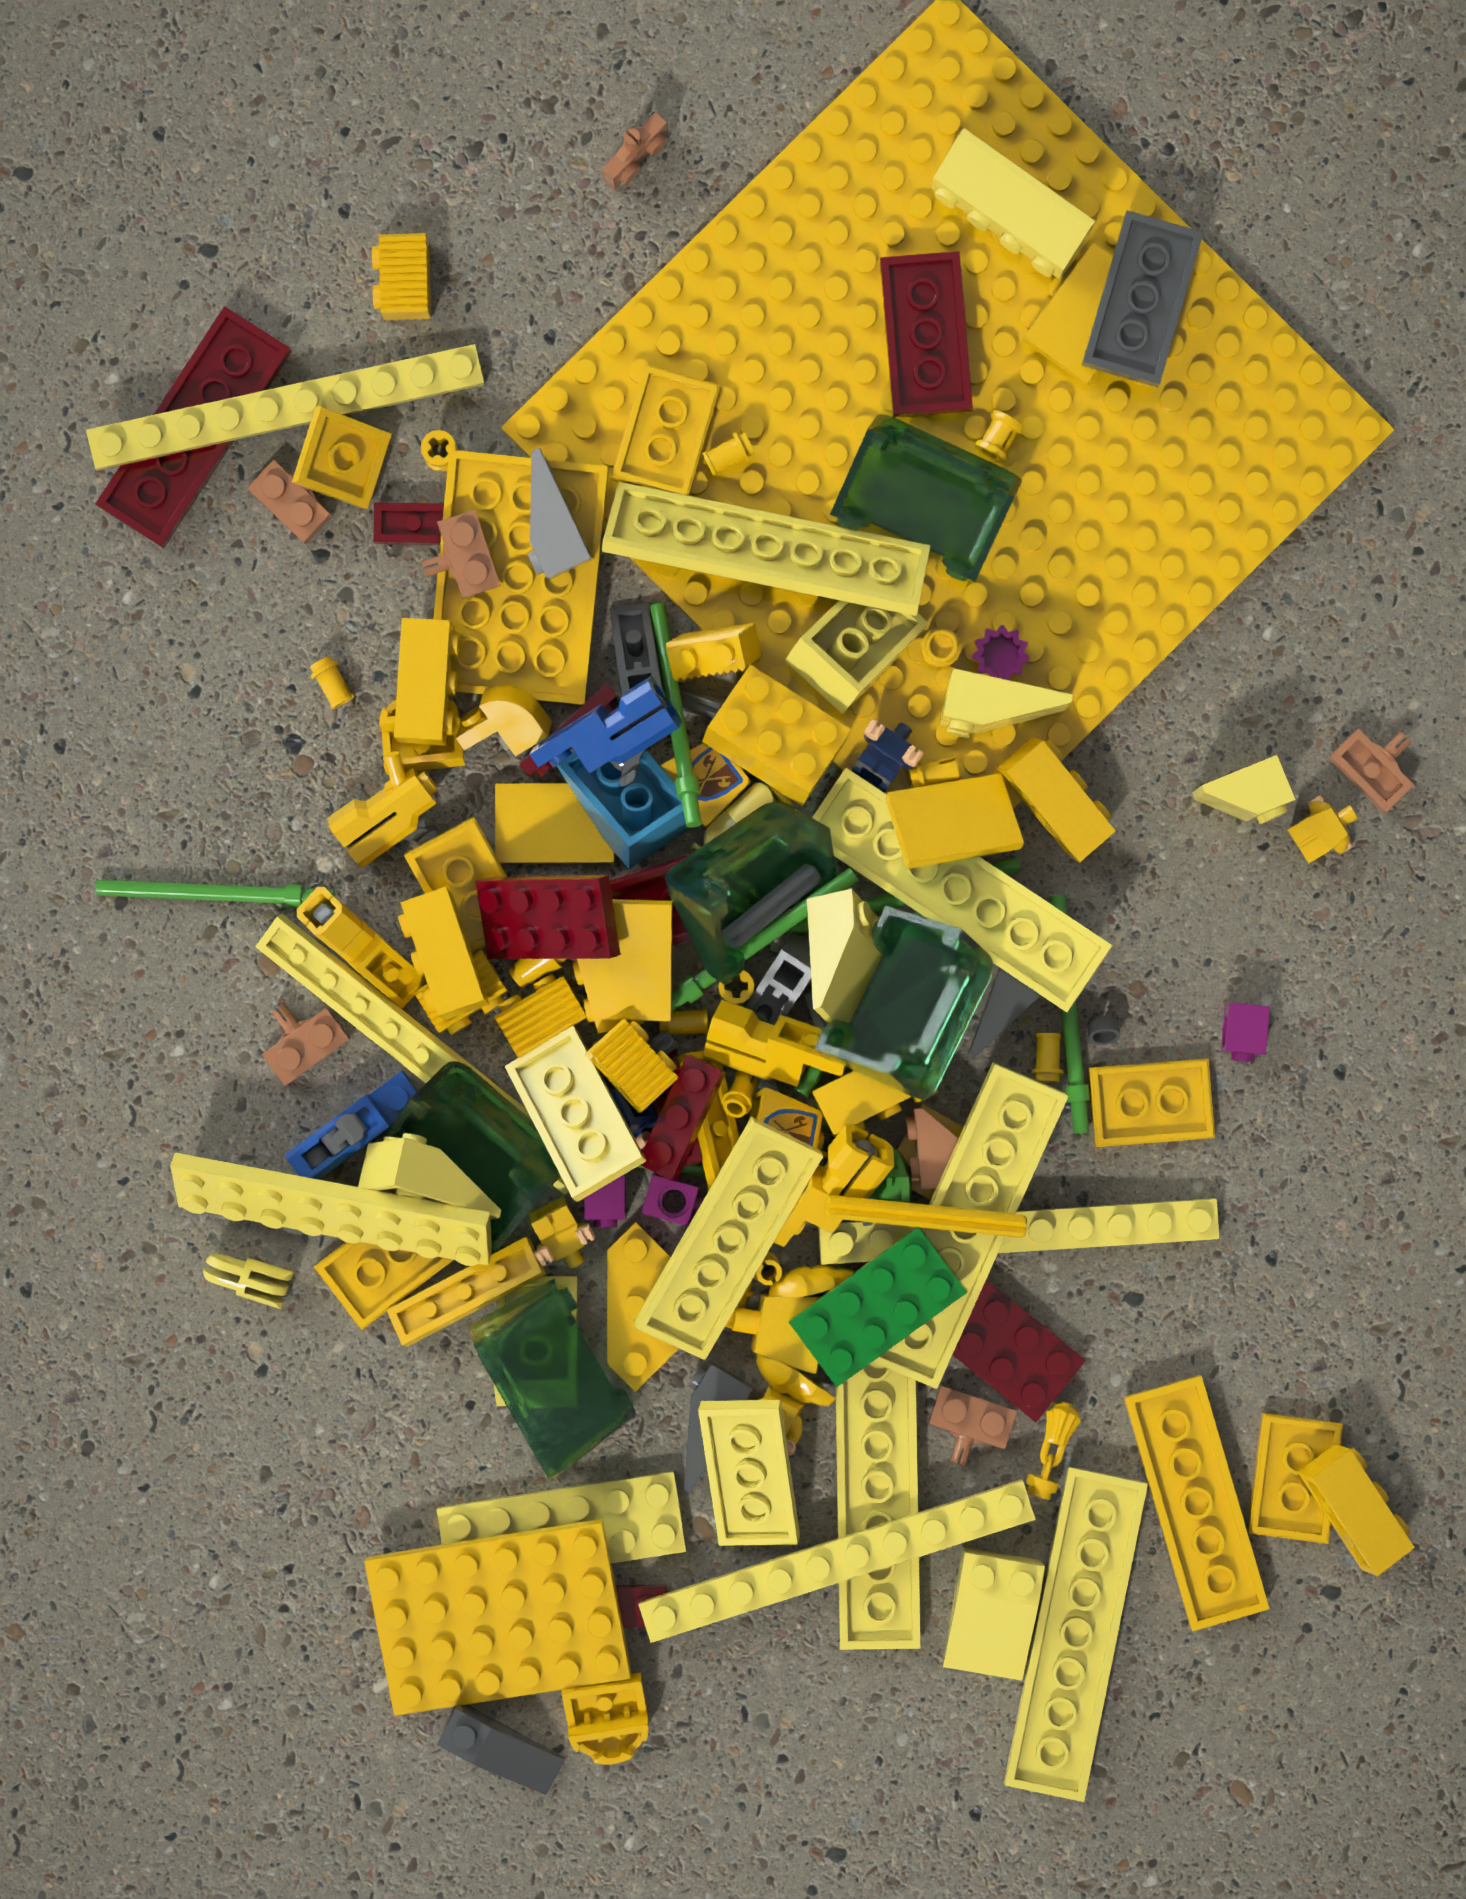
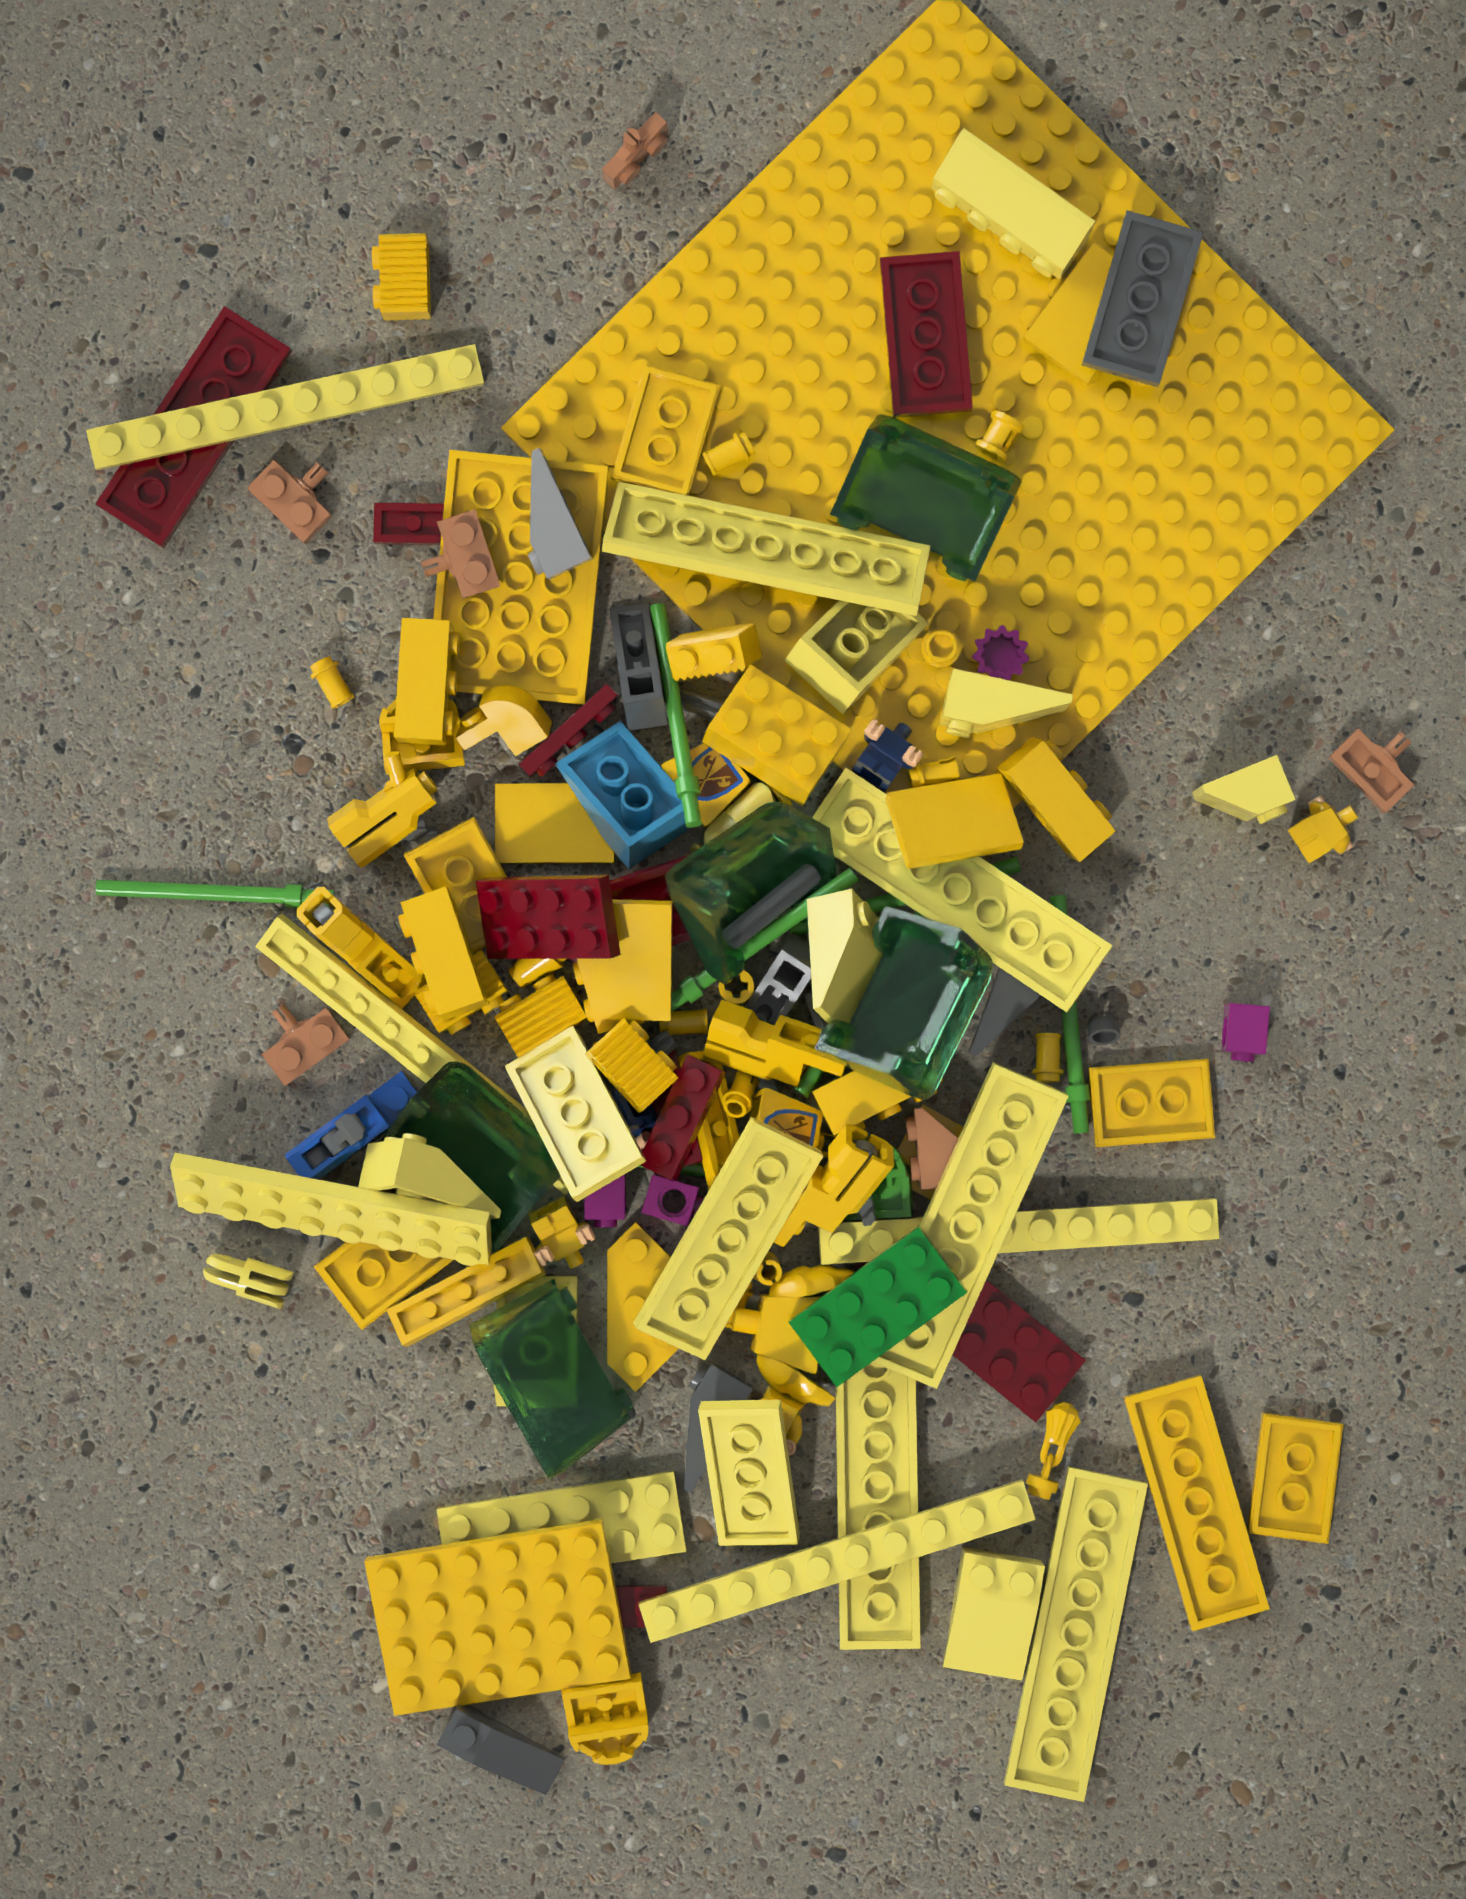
yellow plate [292,407,392,509] -> none
yellow bush [421,430,459,472] -> none
blue plate [529,676,682,786] -> none
yellow axle [825,1195,1027,1238] -> none
nougat plate [928,1386,1017,1466] -> none
yellow brick [1298,1444,1415,1576] -> none

